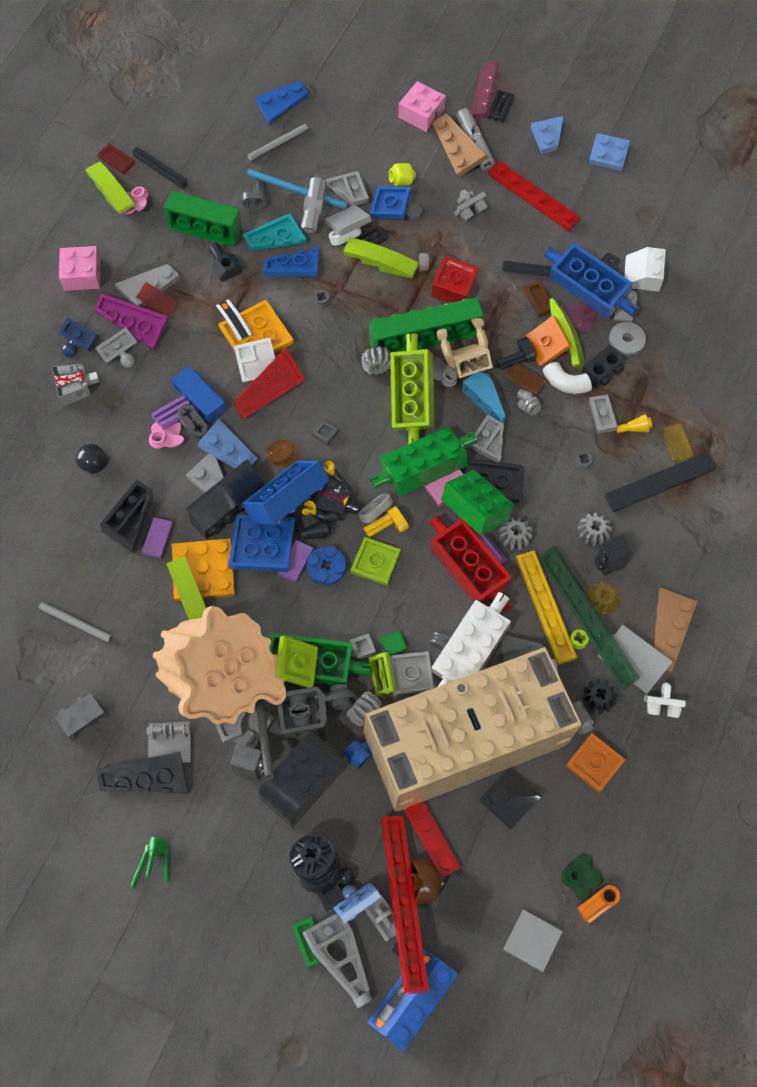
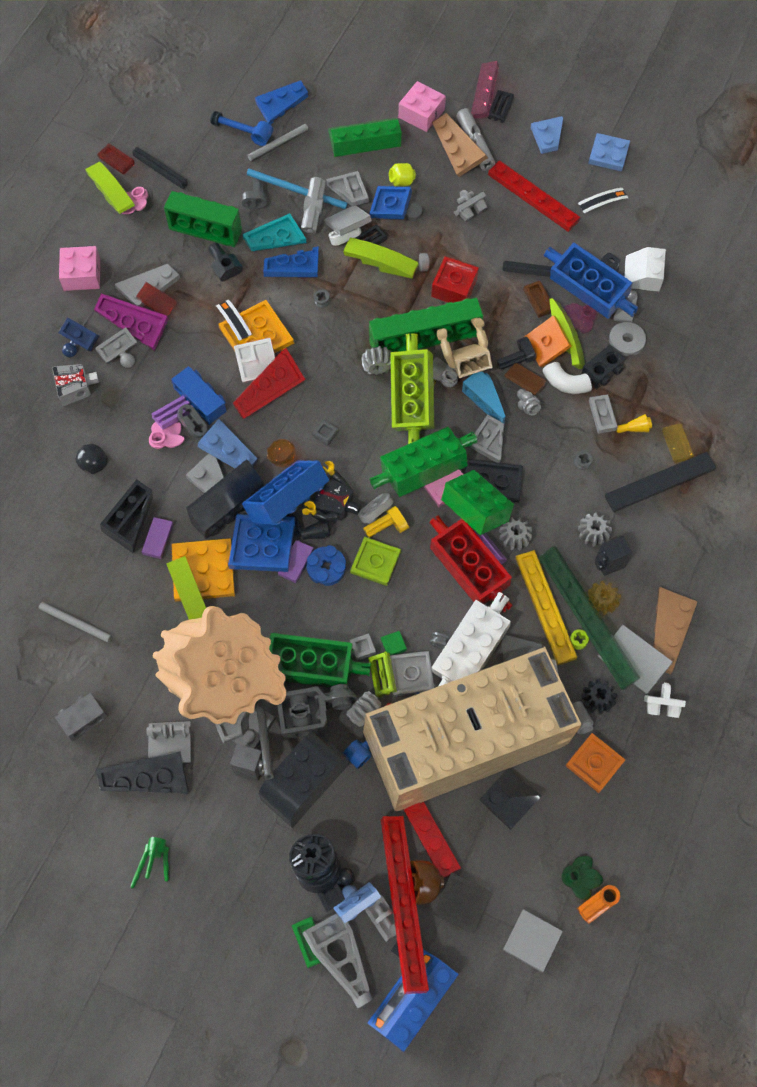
lime tile [275,636,318,688] -> none
none -> blue piece [210,111,274,146]
none -> green slope [328,118,402,157]
none -> sticker [578,188,628,213]

